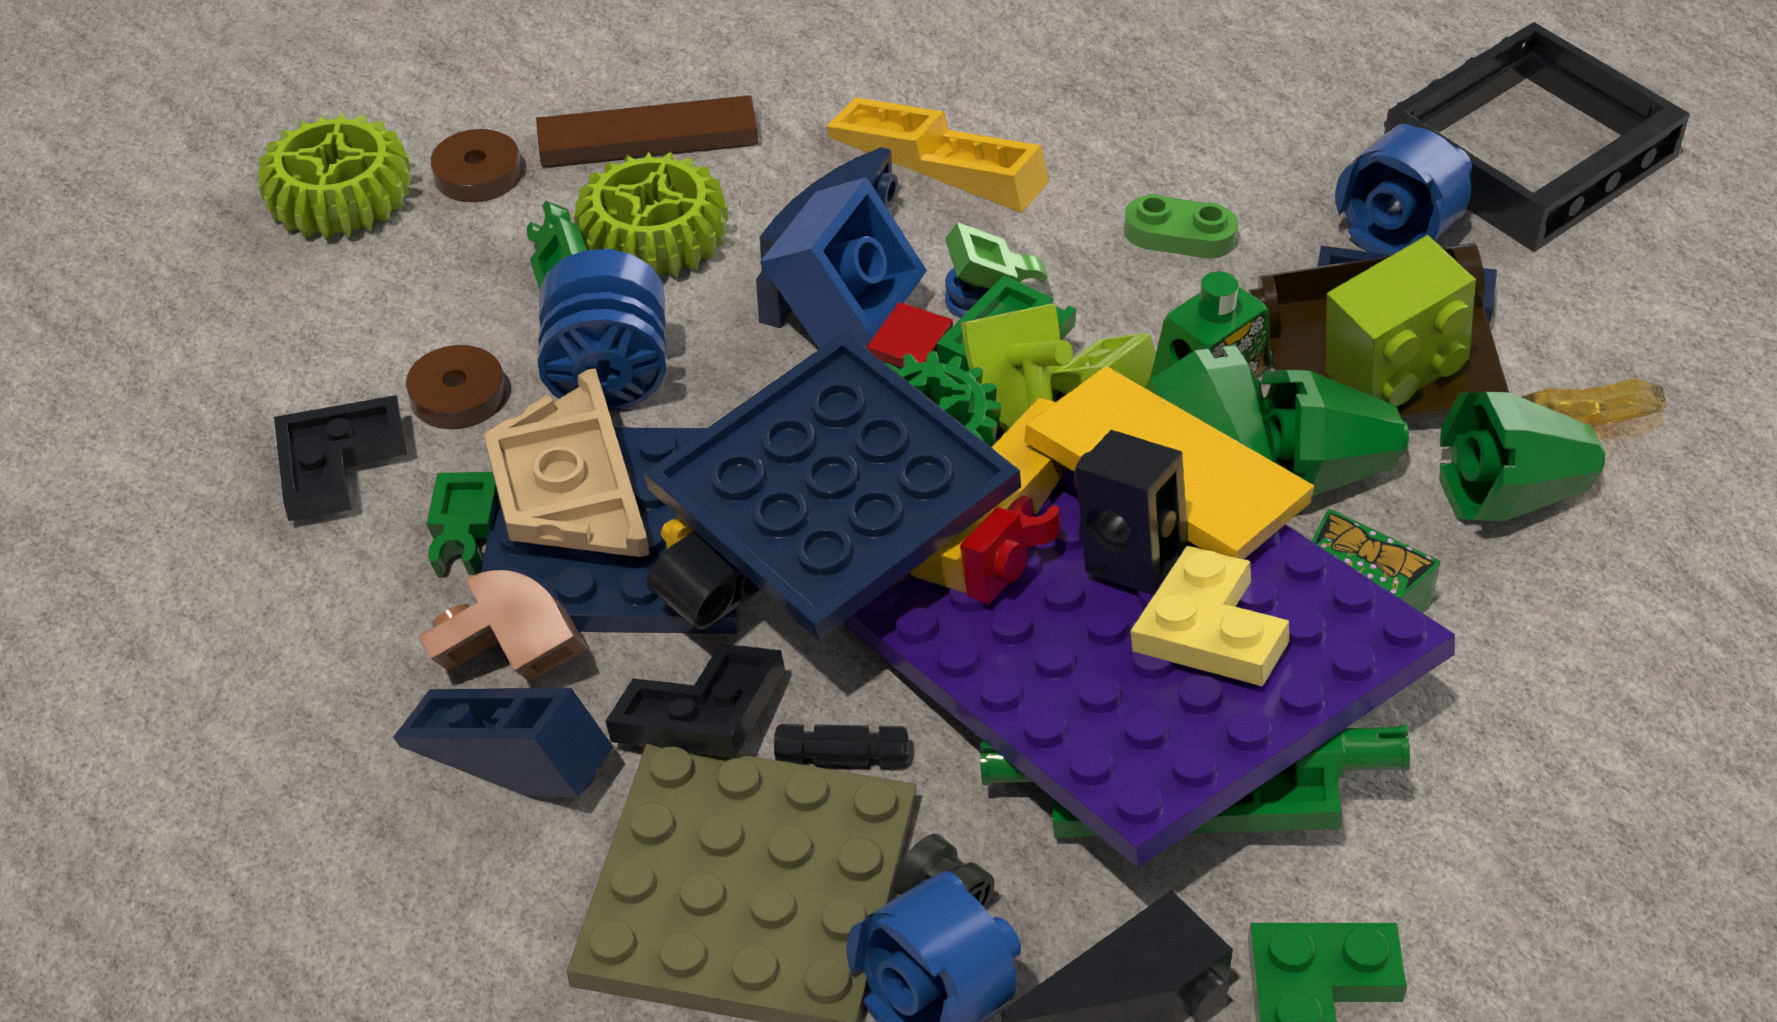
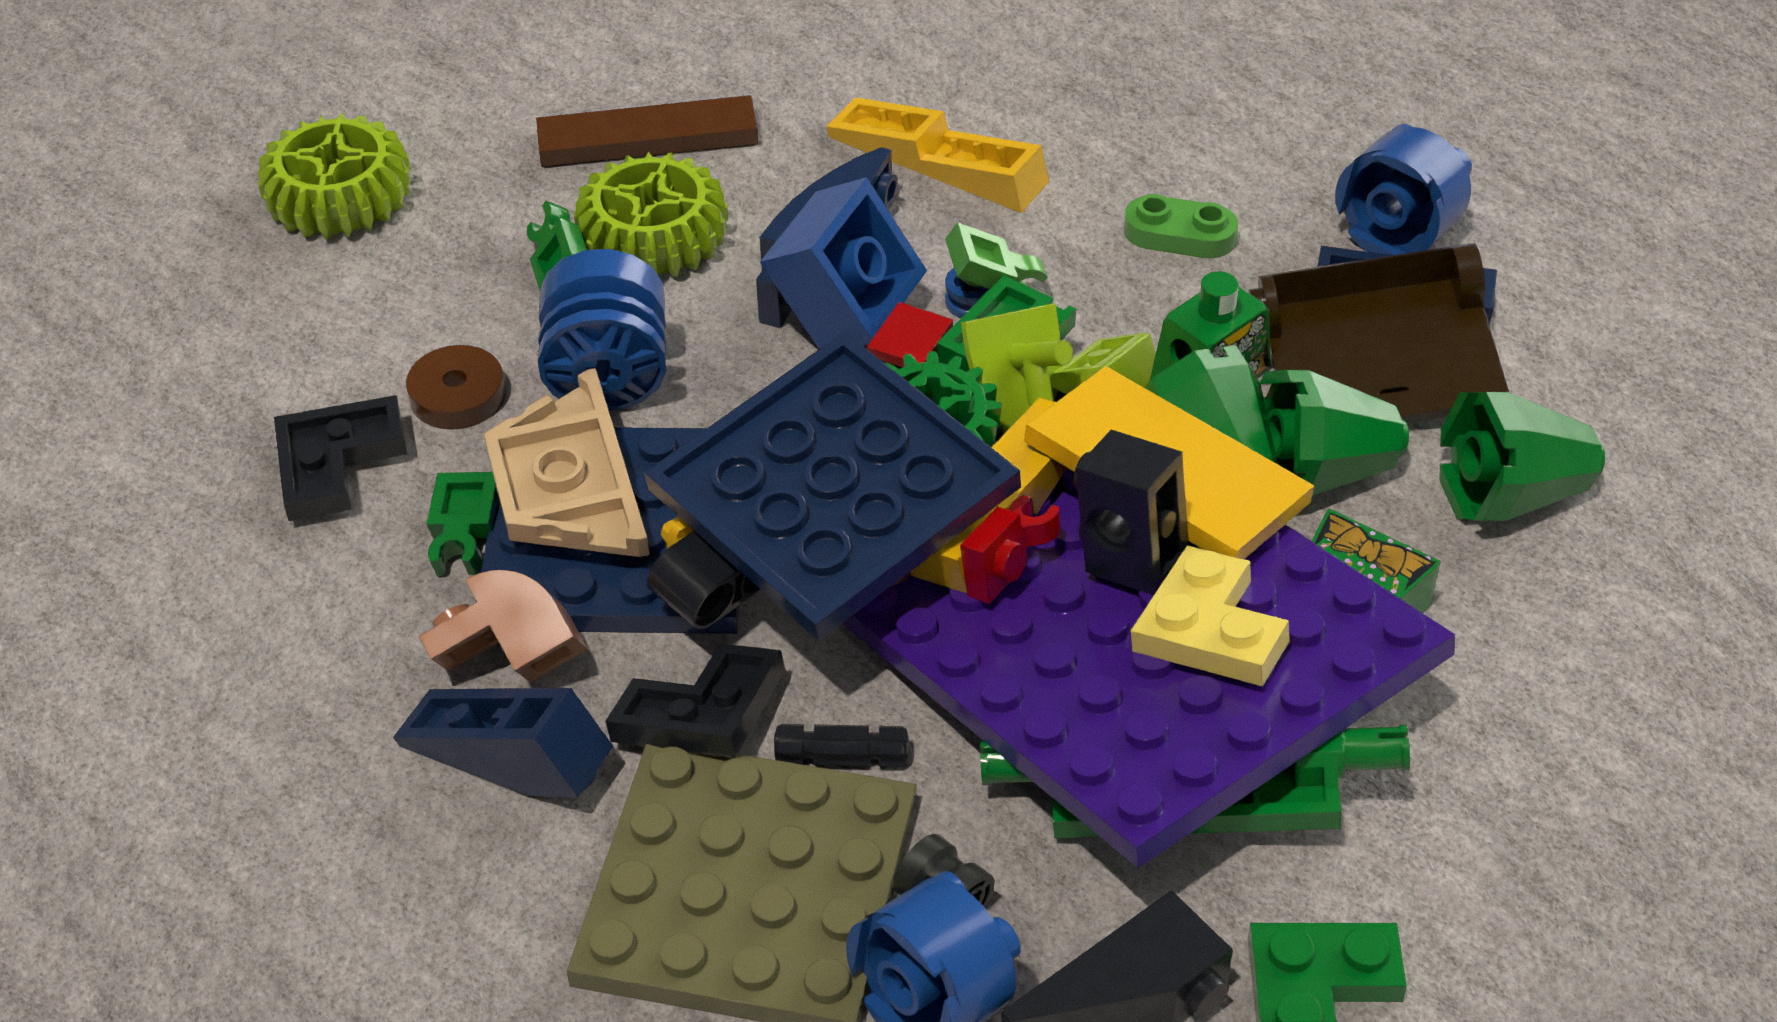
reddish brown piece [431,129,522,202] -> none
lime brick [1326,235,1476,406] -> none
black window [1384,22,1690,252] -> none
clear yellow tile [1521,378,1667,427] -> none

